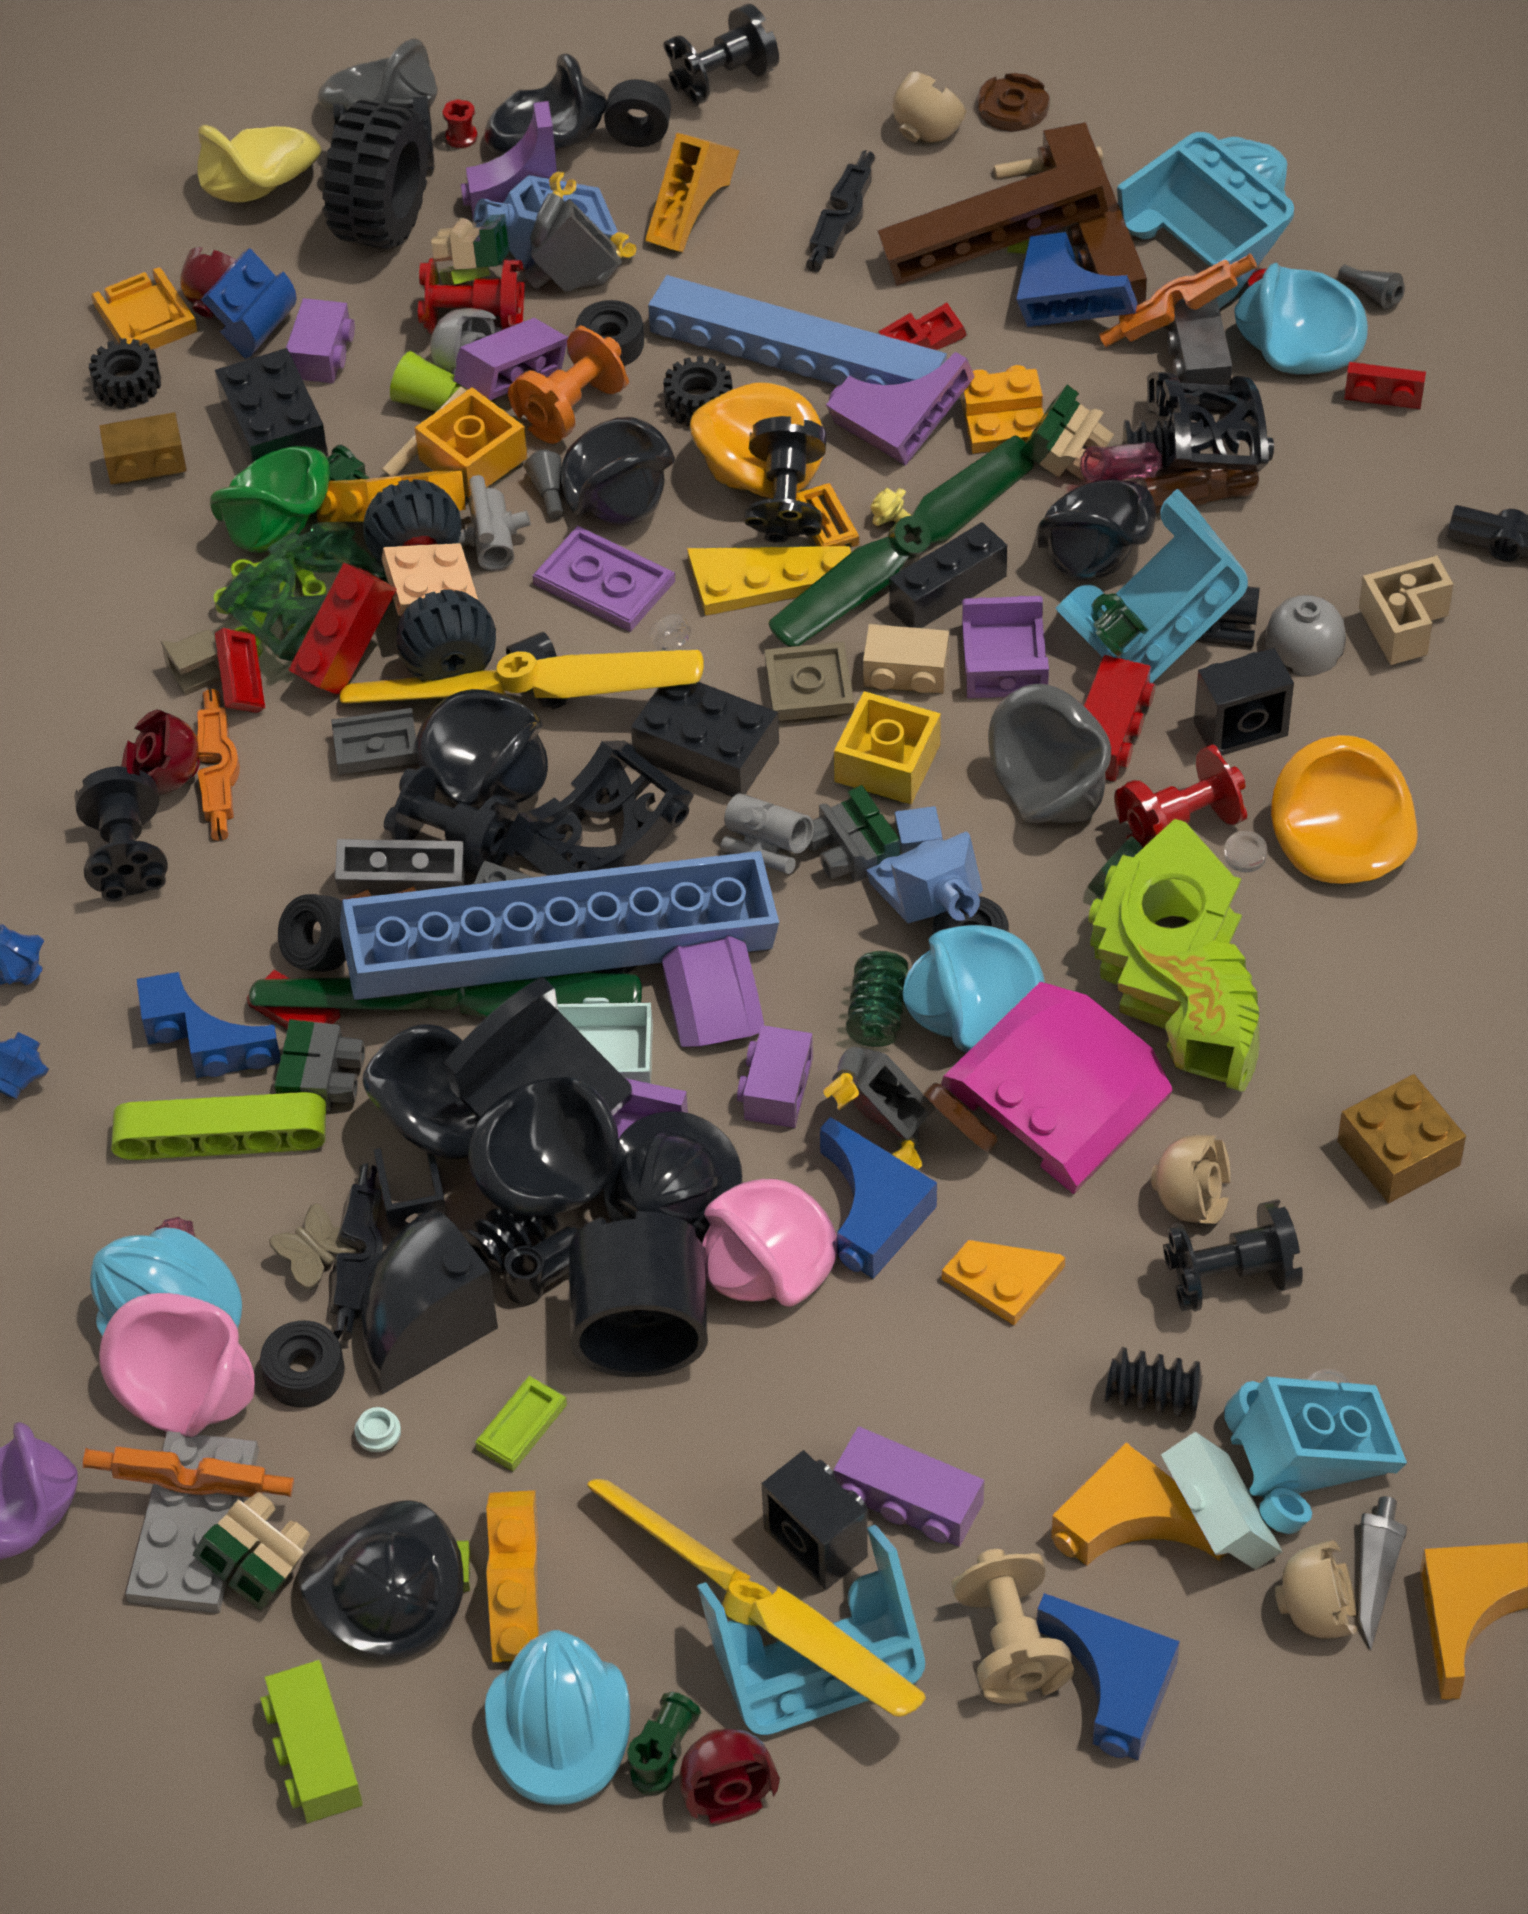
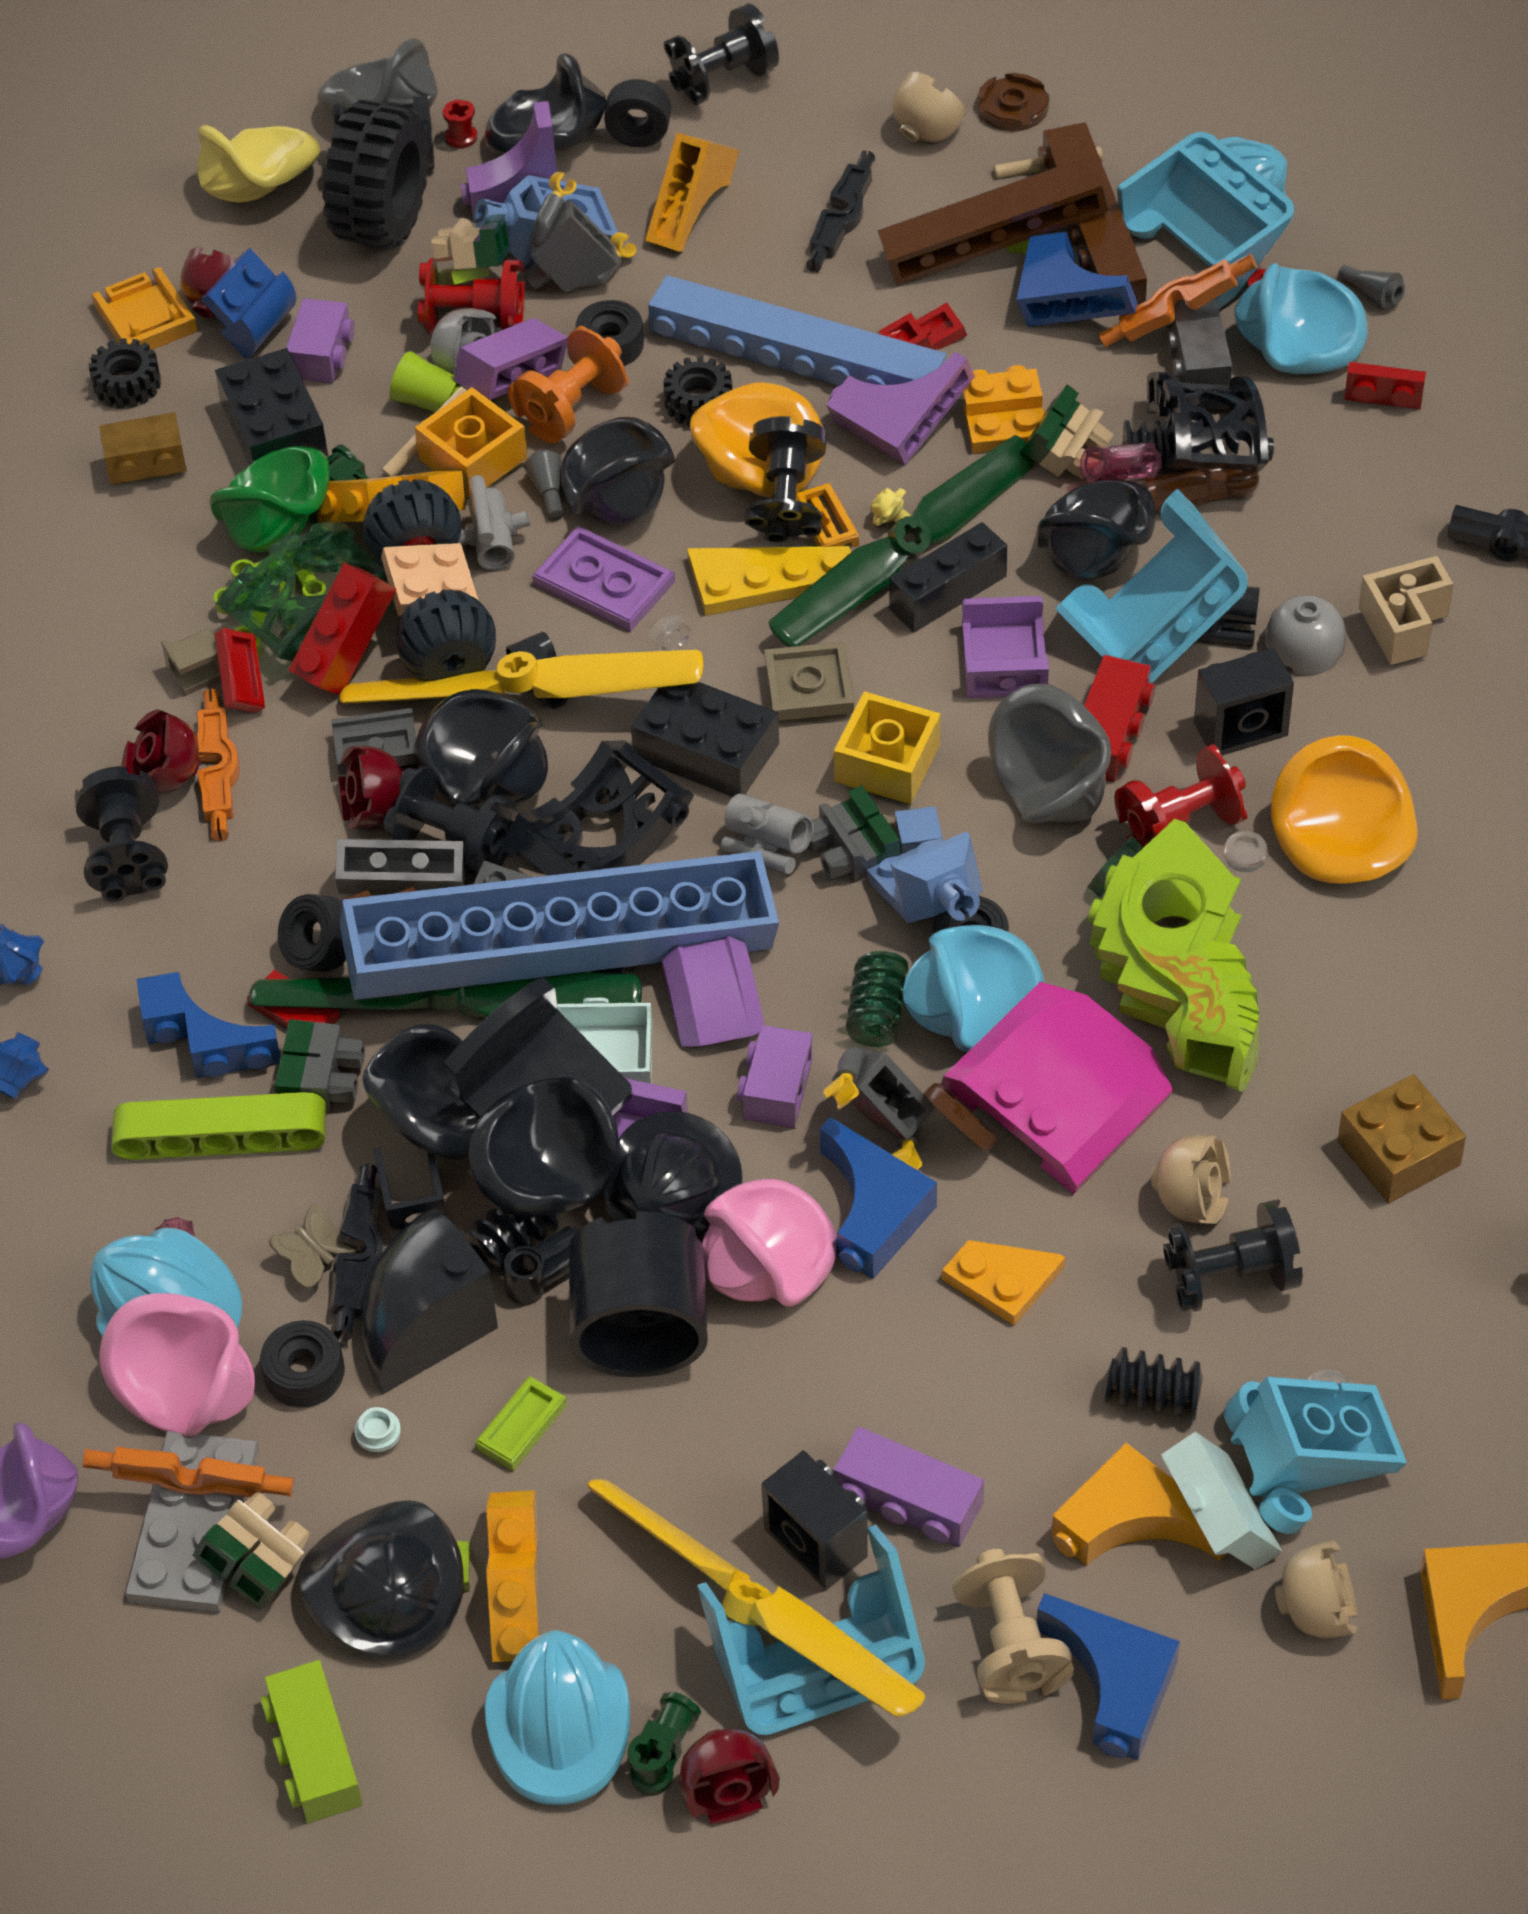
tan brick [863,624,949,694] -> none
dark green connector [1091,594,1149,658] -> none
flat silver bar [1358,1496,1407,1650] -> none
none -> dark red cylinder [338,746,403,829]

